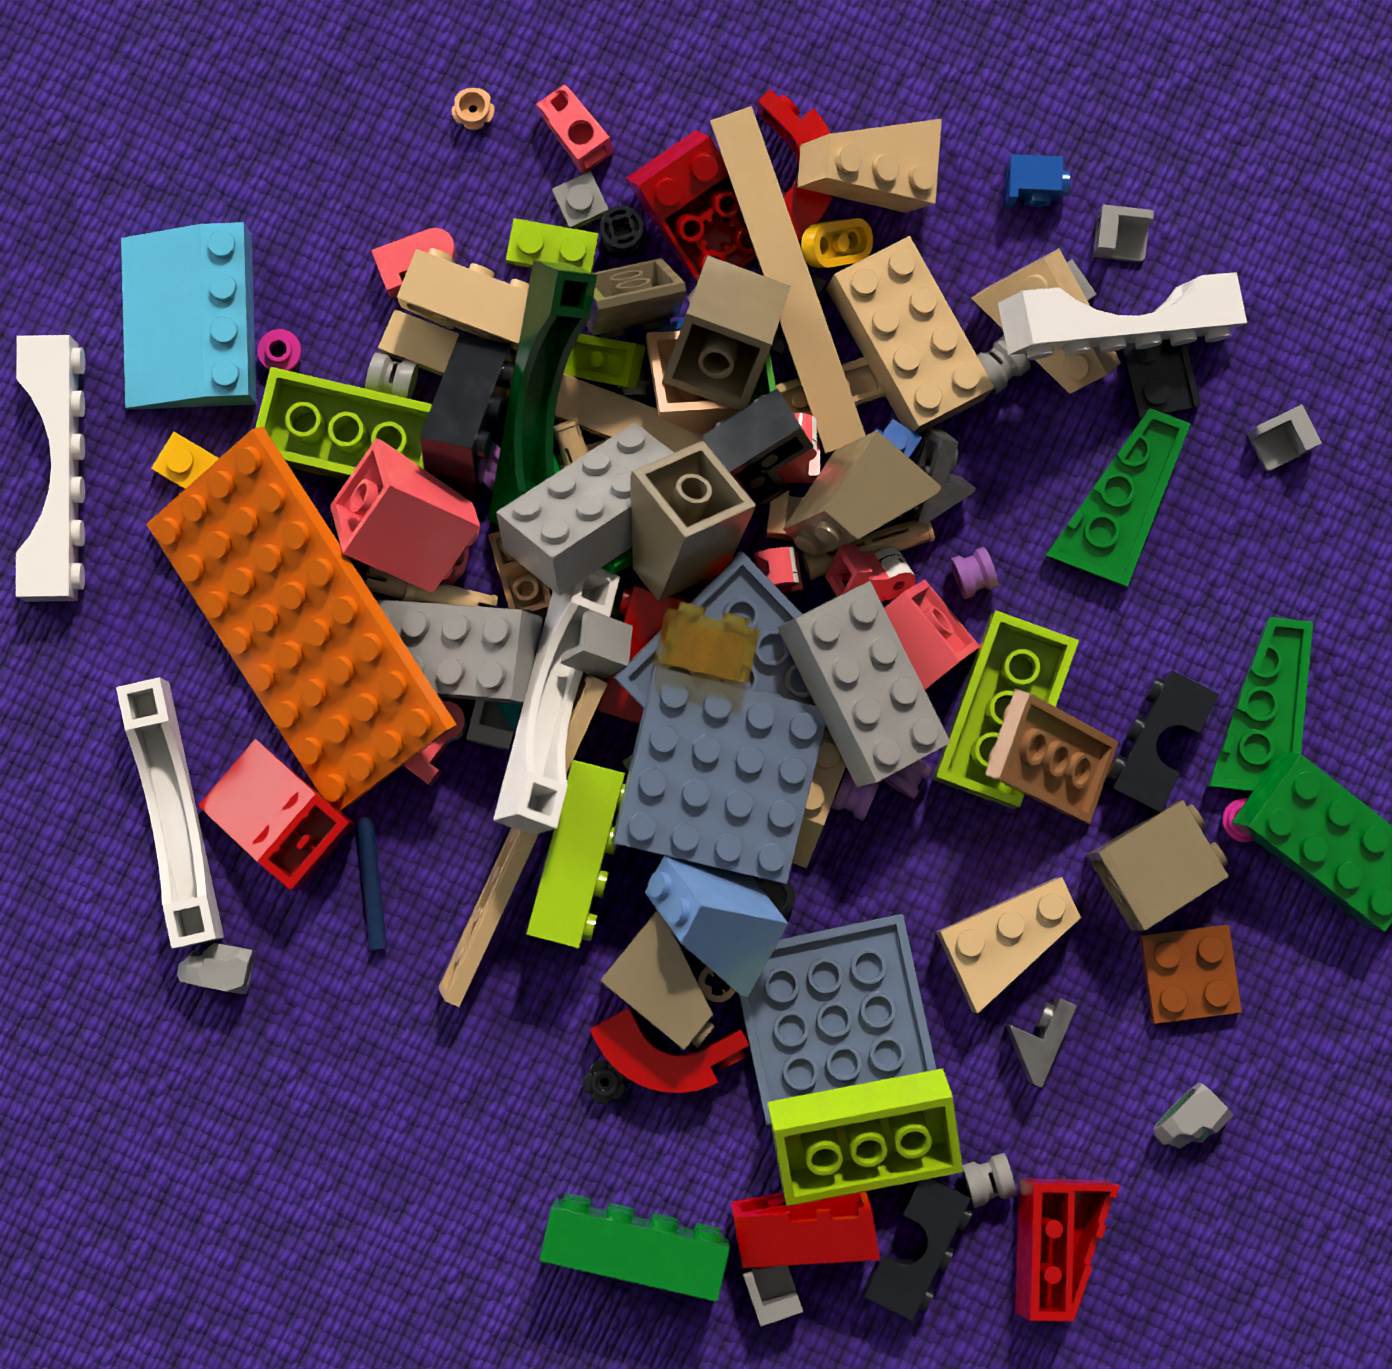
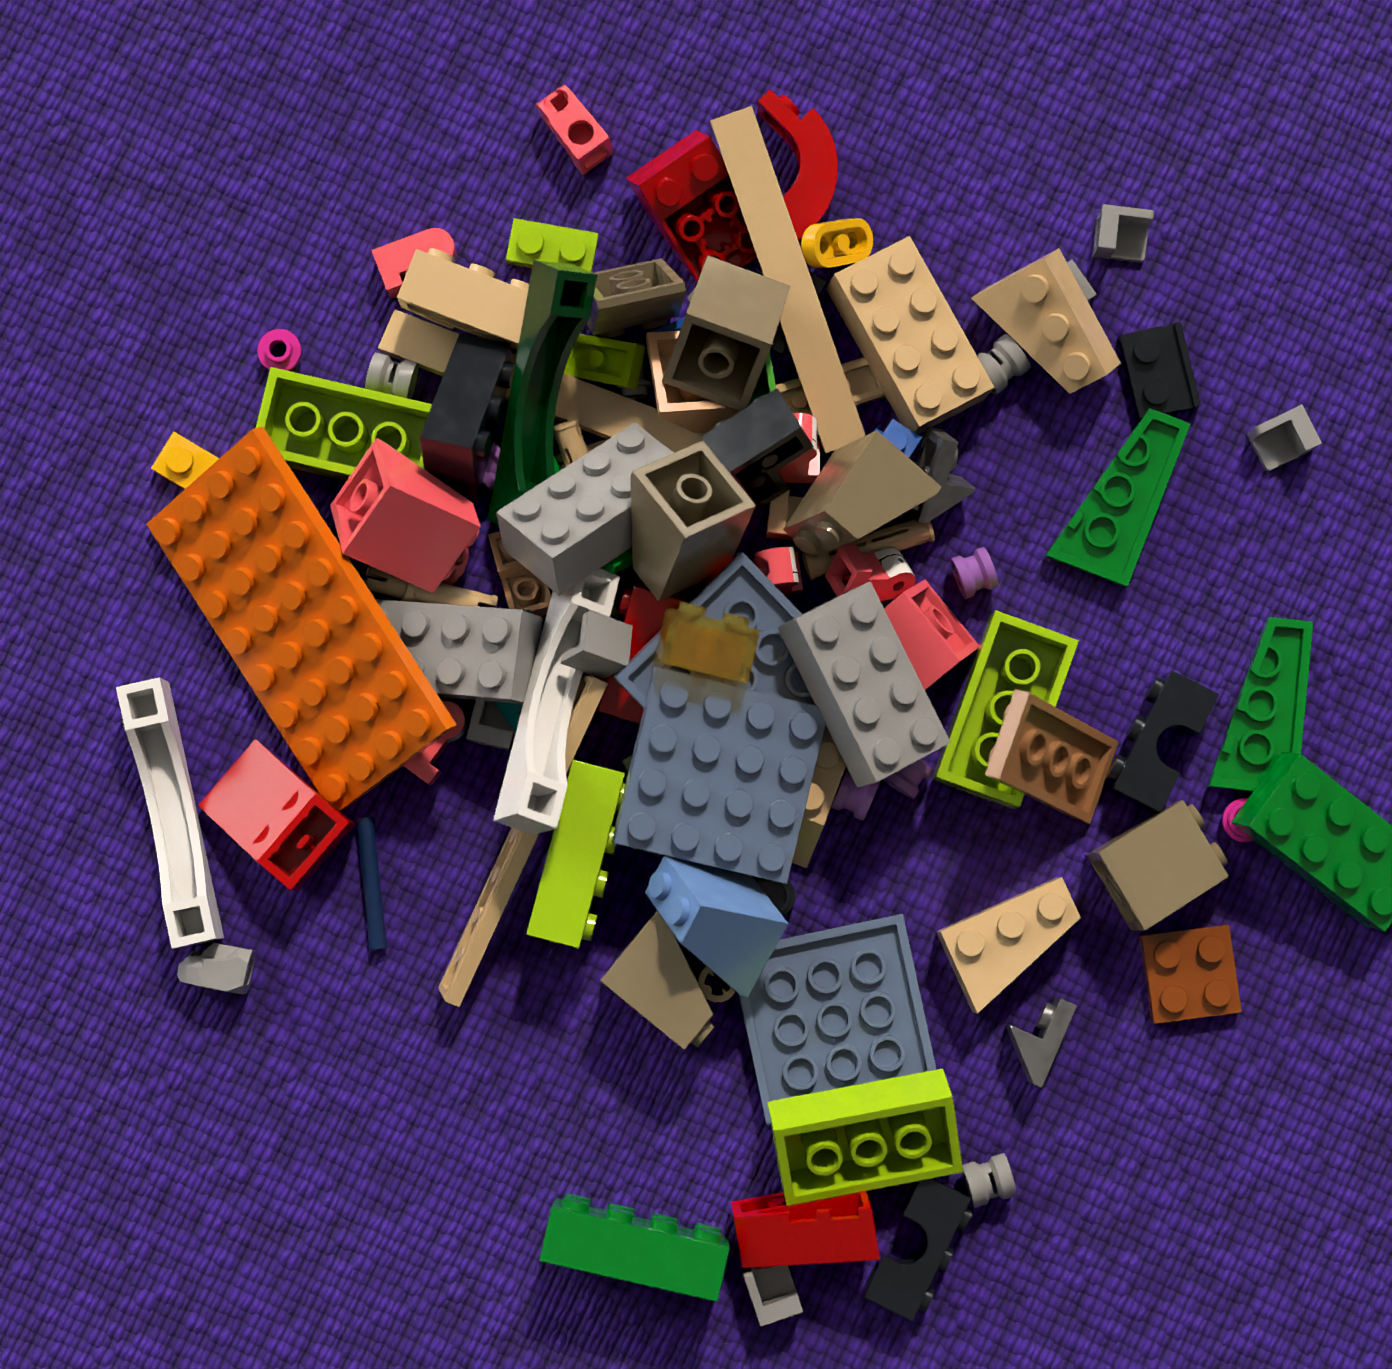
white arch [16,335,85,602] -> none
medium azure slope [121,222,256,410] -> none
light nougat plate [452,88,494,130] -> none
light grey plate [552,171,609,229] -> none
black plate [583,1060,626,1104] -> none
red arch [589,1007,749,1093] -> none
black wheel [600,206,644,258] -> none
tan wedge [797,119,942,213] -> none
white arch [998,272,1247,360] -> none
blue brick [1005,154,1070,208] -> none
red wedge [1015,1178,1121,1321] -> none
light grey rock [1153,1082,1234,1149] -> none

